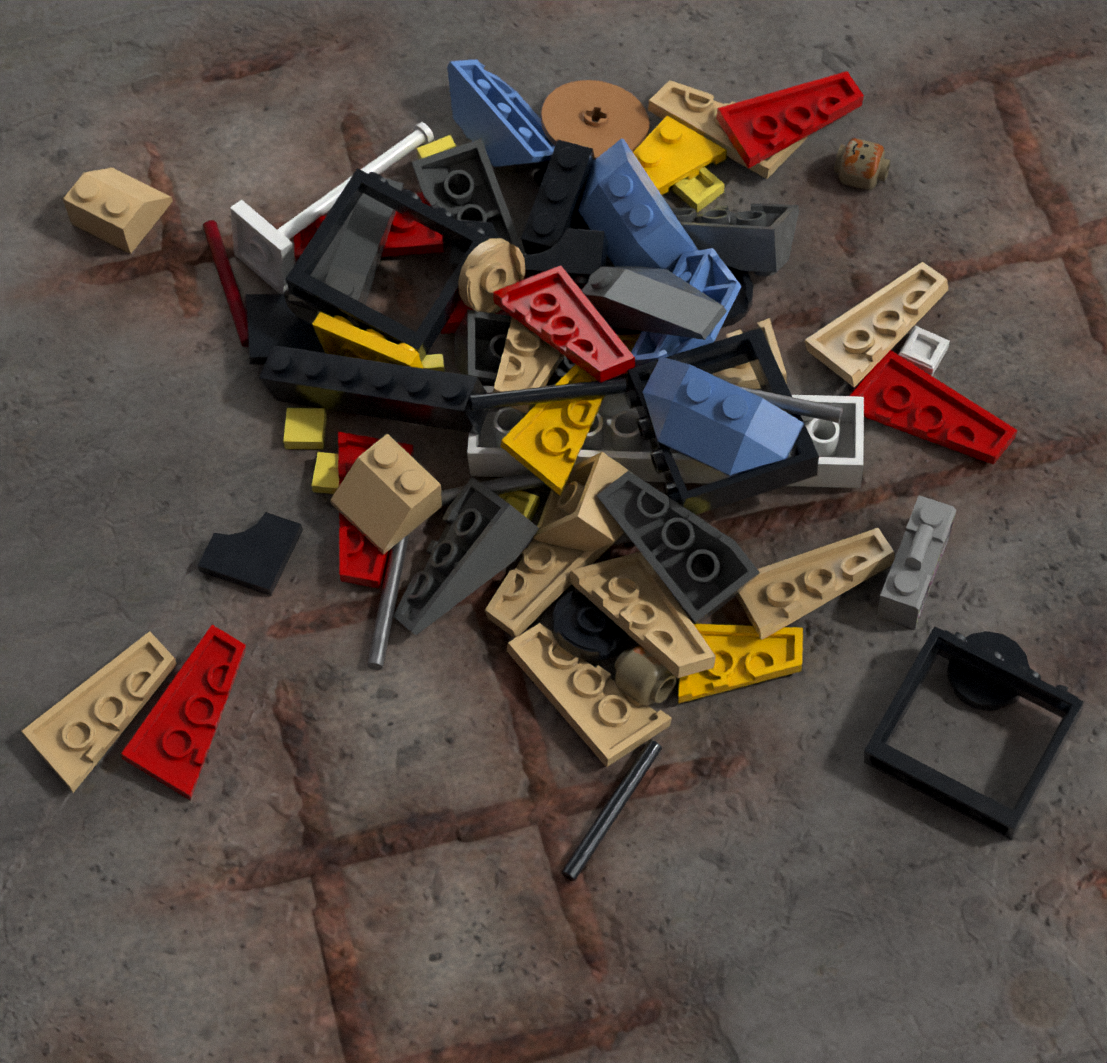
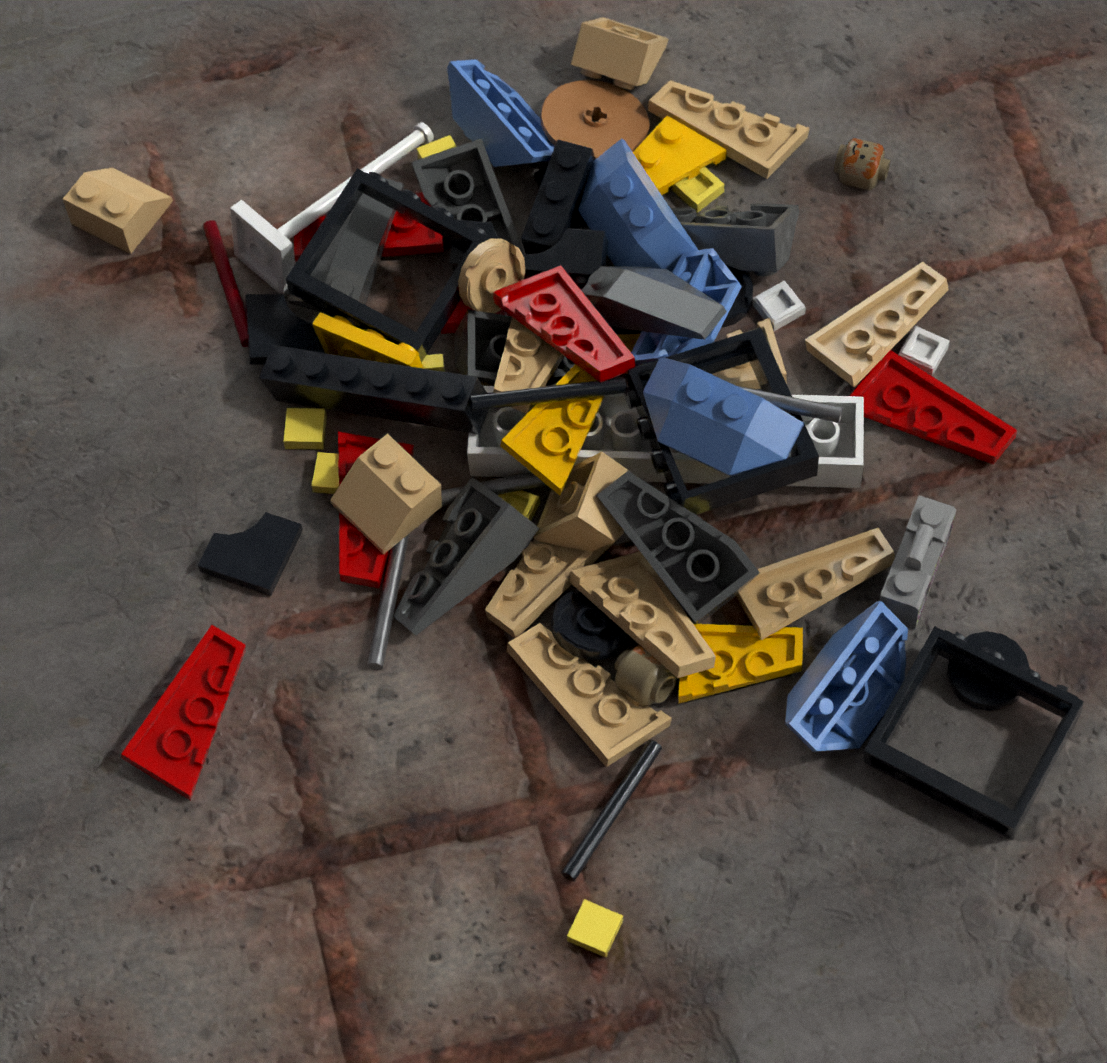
tan wing [21,631,177,793] -> none
red wing [716,71,864,169] -> none
none -> light yellow tile [567,899,623,957]
none -> tan slope [571,17,669,90]
none -> white tile [753,281,806,331]
none -> medium blue wedge [785,601,908,752]

